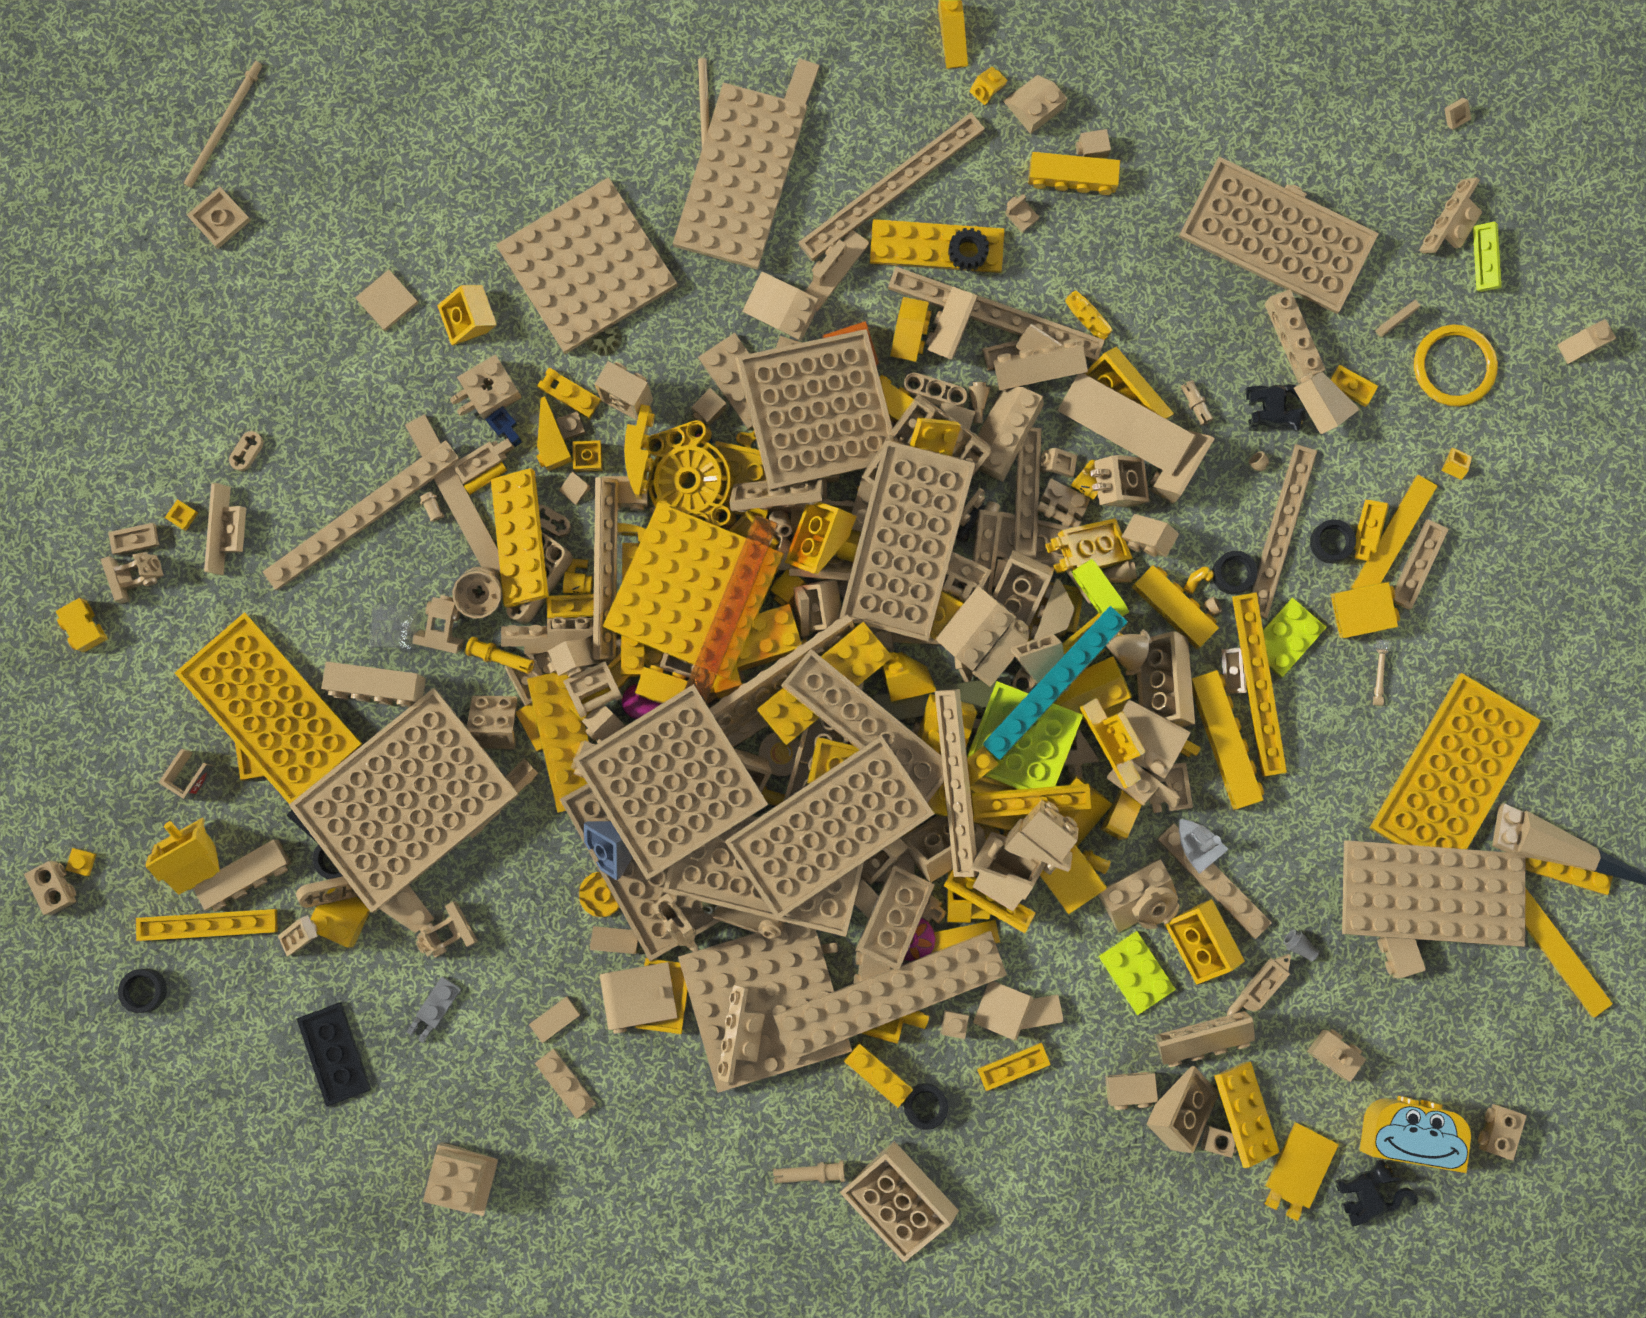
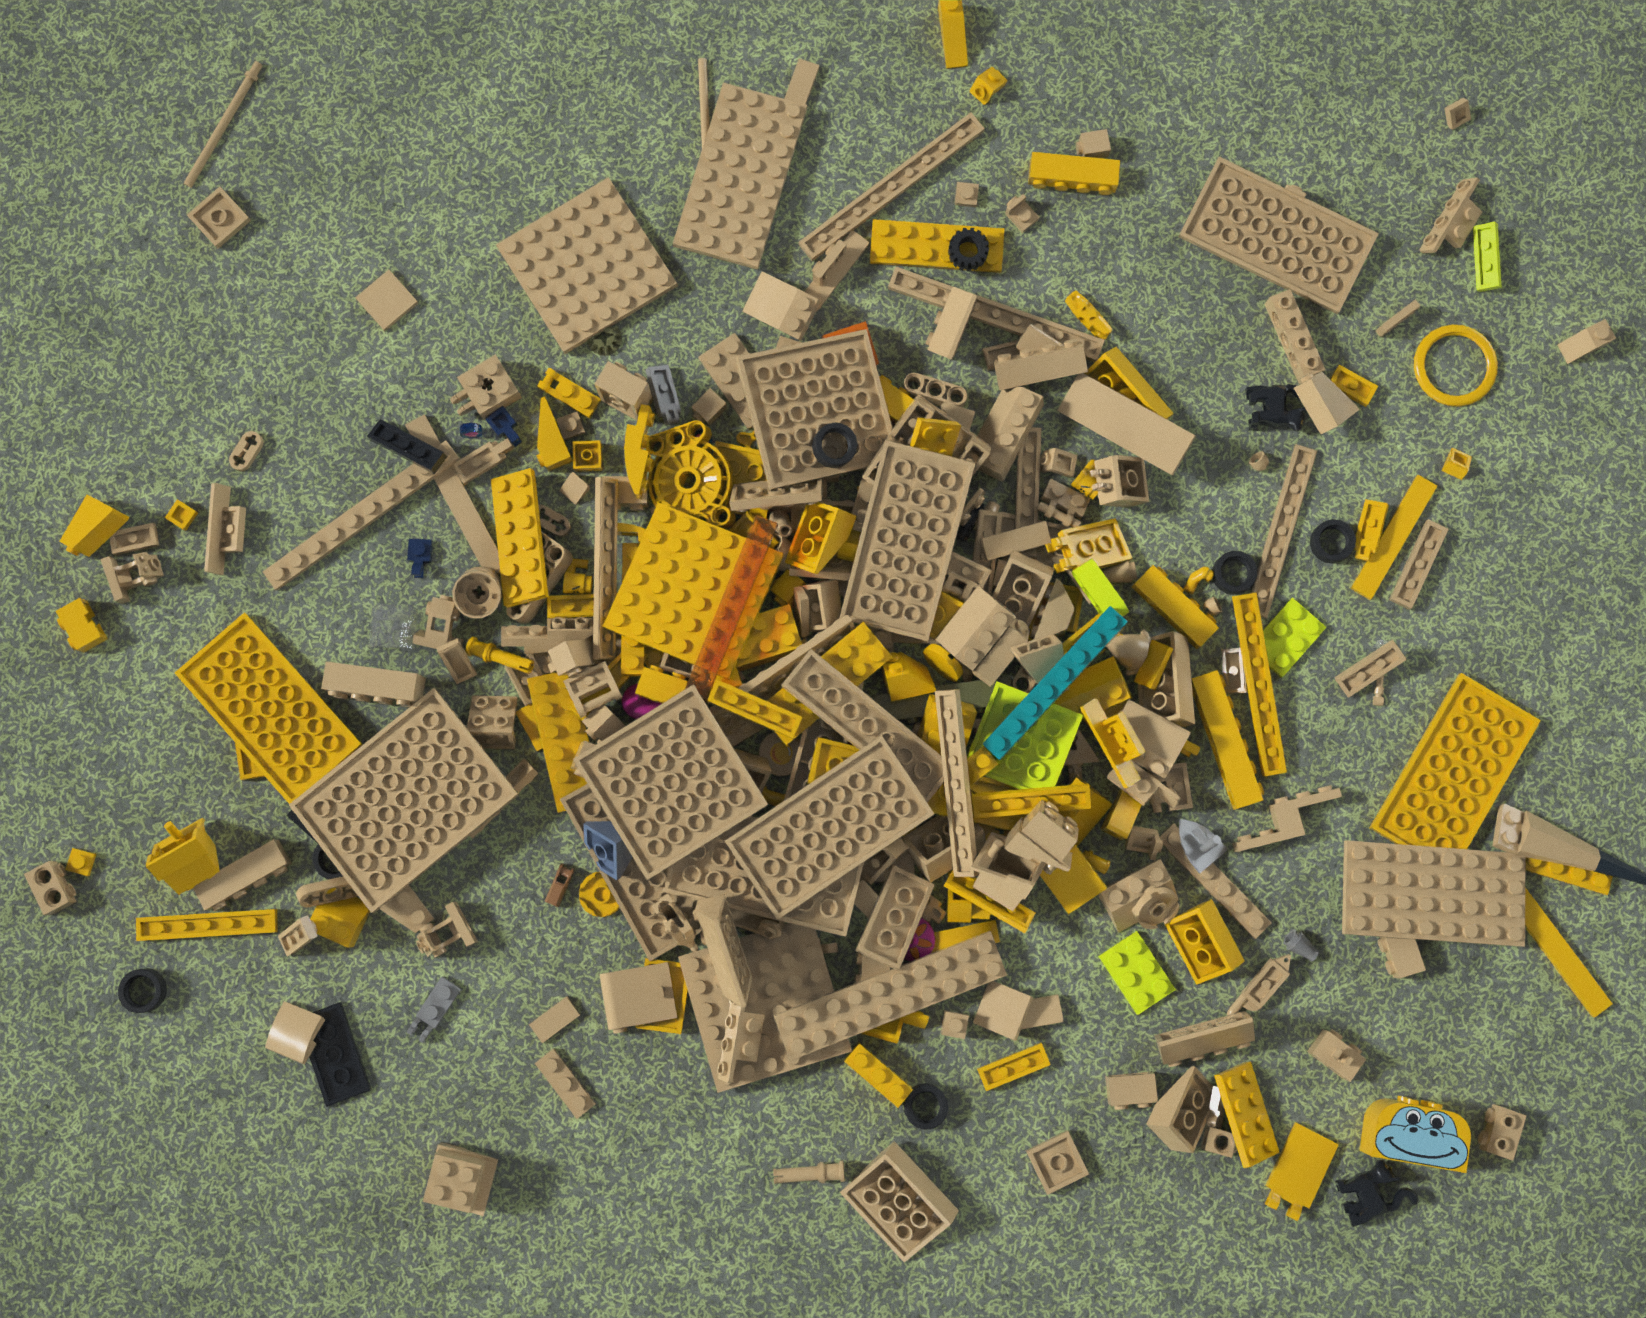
tan piece [158,749,215,800] -> none
tan pin [420,492,444,522] -> none
yellow slope [437,285,497,346] -> none
yellow piece [464,462,508,495] -> none
tan slope [590,926,638,954] -> none
yellow brick [890,297,932,362] -> none
tan cone [968,382,991,424] -> none
tan slope [1003,75,1067,134] -> none
tan brick [1122,514,1179,557] -> none
tan slope [1150,430,1215,504] -> none
tan pin [1181,380,1214,426] -> none
yellow brick [1330,582,1400,638] -> none
none -> yellow slope [59,495,129,557]
none -> tan slope [265,1001,325,1065]
none -> black plate [367,419,448,474]
none -> dark blue plate [407,538,433,578]
none -> tan tile [437,638,477,684]
none -> clear blue tile [459,423,483,438]
none -> medium nougat bar [545,863,575,907]
none -> light grey hinge [645,365,681,425]
none -> tan slope [693,893,752,1008]
none -> yellow plate [707,679,802,739]
none -> black tyre [812,422,858,468]
none -> yellow tile [923,644,963,682]
none -> tan plate [955,182,979,207]
none -> tan tile [980,521,1051,561]
none -> tan plate [1025,1130,1089,1195]
none -> tan bracket [1125,826,1163,860]
none -> yellow tile [1134,640,1174,690]
none -> tan plate [1207,1086,1225,1128]
none -> tan bracket [1232,785,1342,852]
none -> tan plate [1334,639,1407,698]

